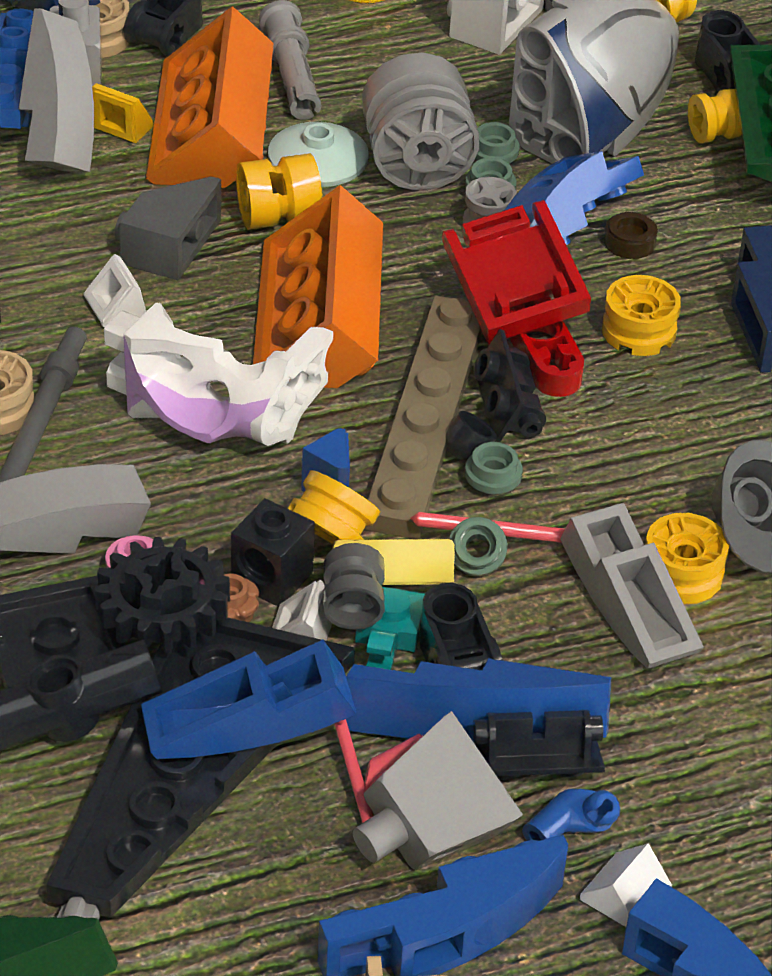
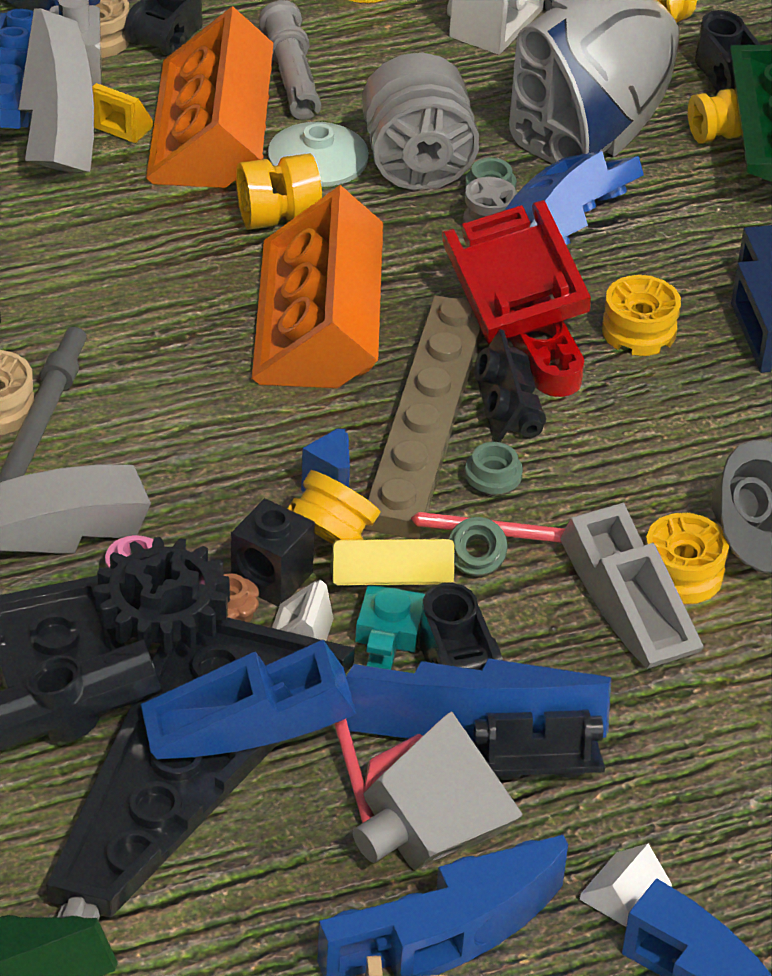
white slope [83,254,146,327] -> none
white hips [104,303,333,446] -> none
dark grey slope [115,176,221,281] -> none
dark grey wheel [323,543,385,629] -> none
black hinge [446,411,497,459] -> none
sand green plate [475,122,520,164] -> none
blue arm [522,789,621,841] -> none
dark brown tile [604,212,658,259] -> none

